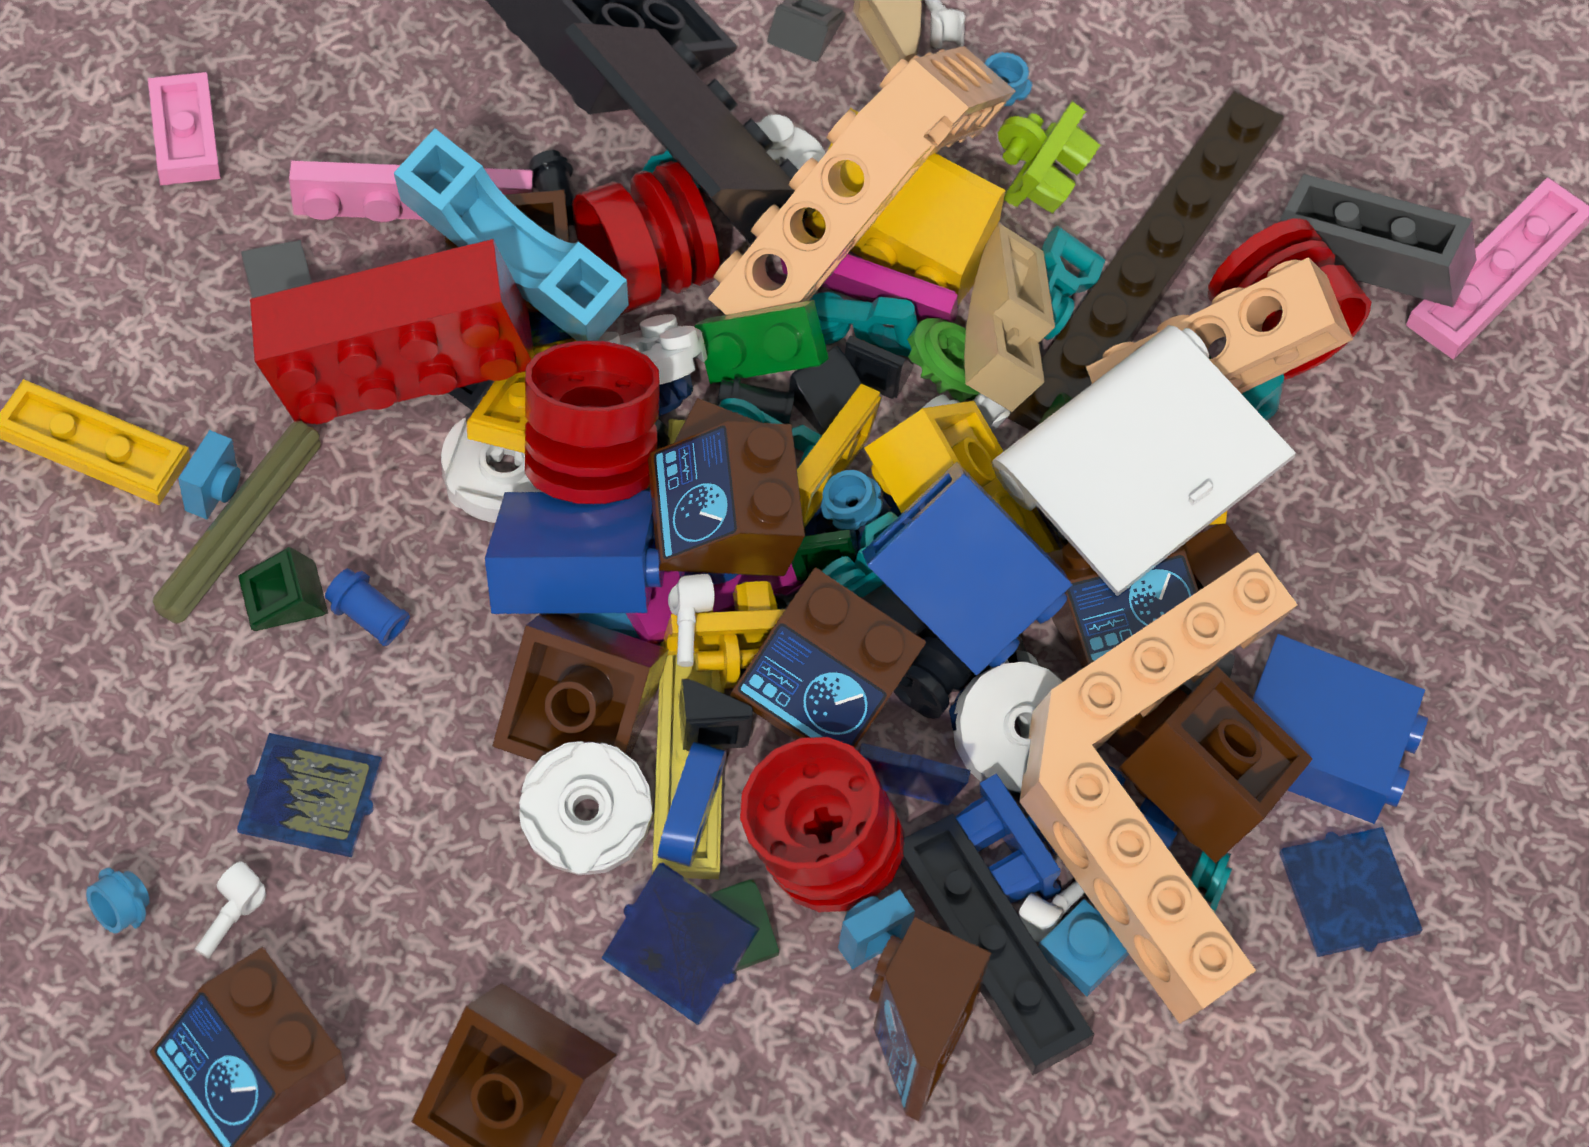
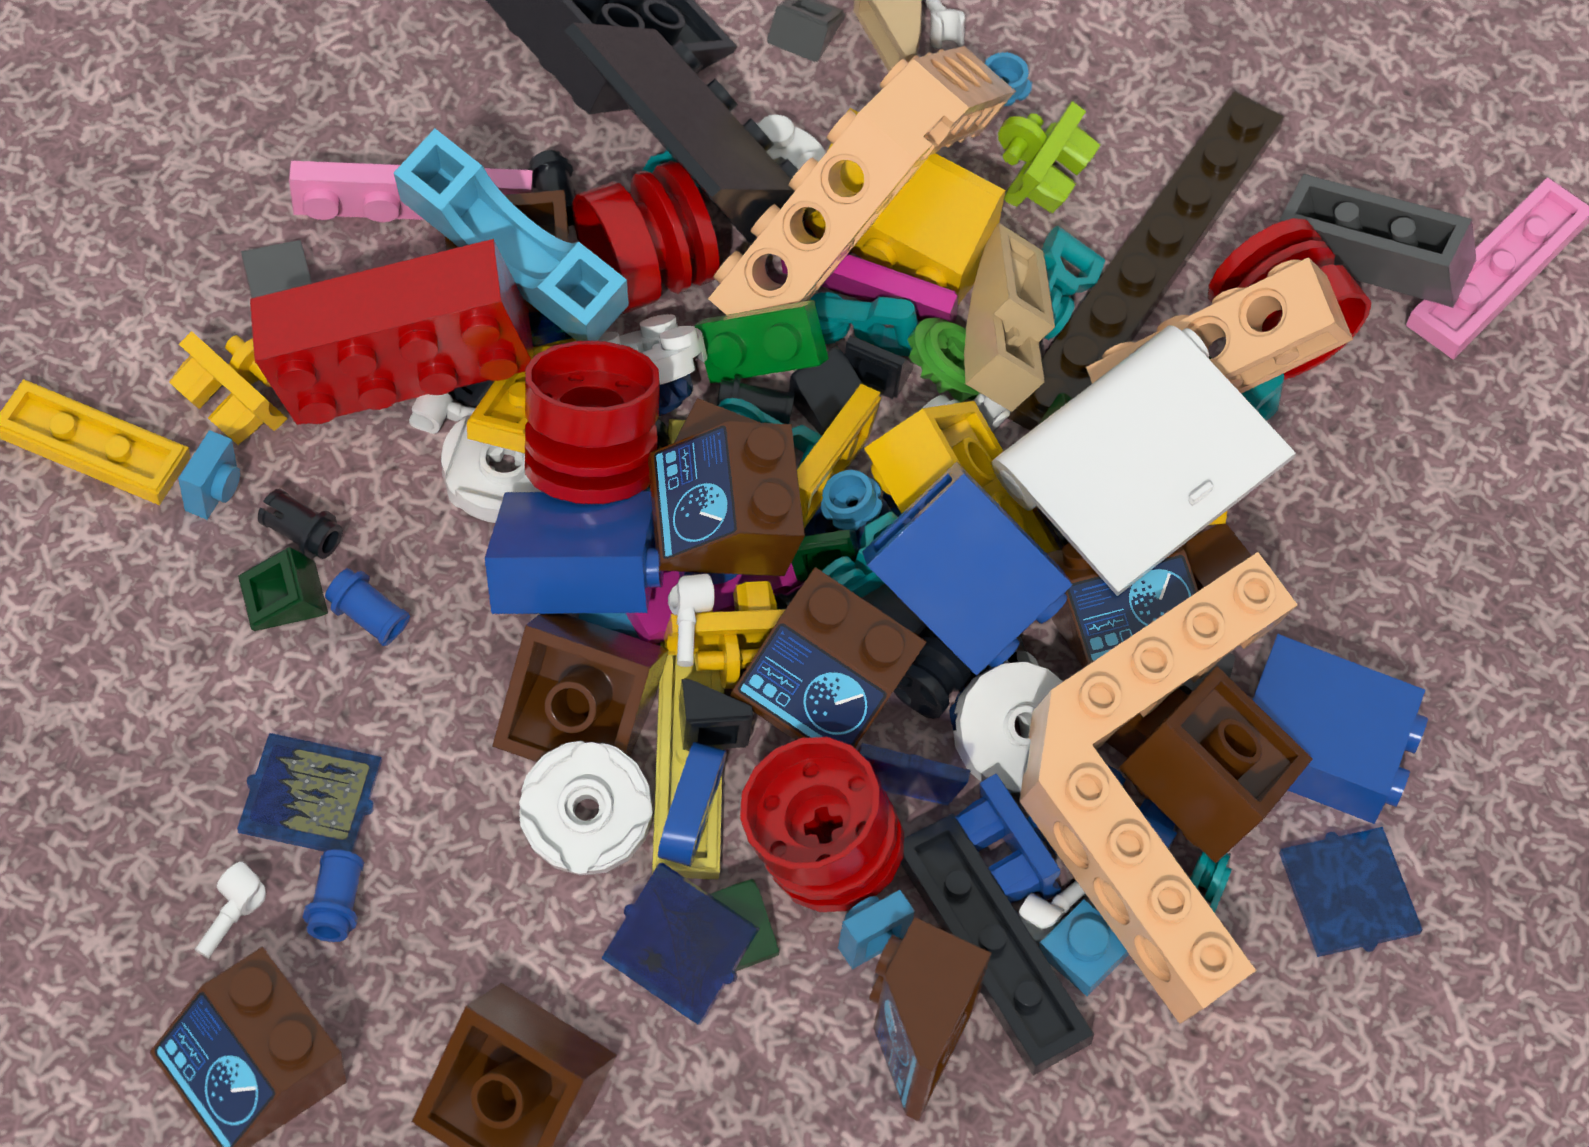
dark azure plate [86,868,150,933] -> none
bright pink plate [148,72,220,186] -> none
olive axle [153,421,321,624] -> none
none -> yellow hips [169,331,288,445]
none -> black pin [258,488,343,559]
none -> blue pin [302,849,364,942]
none -> white hand [409,393,476,434]

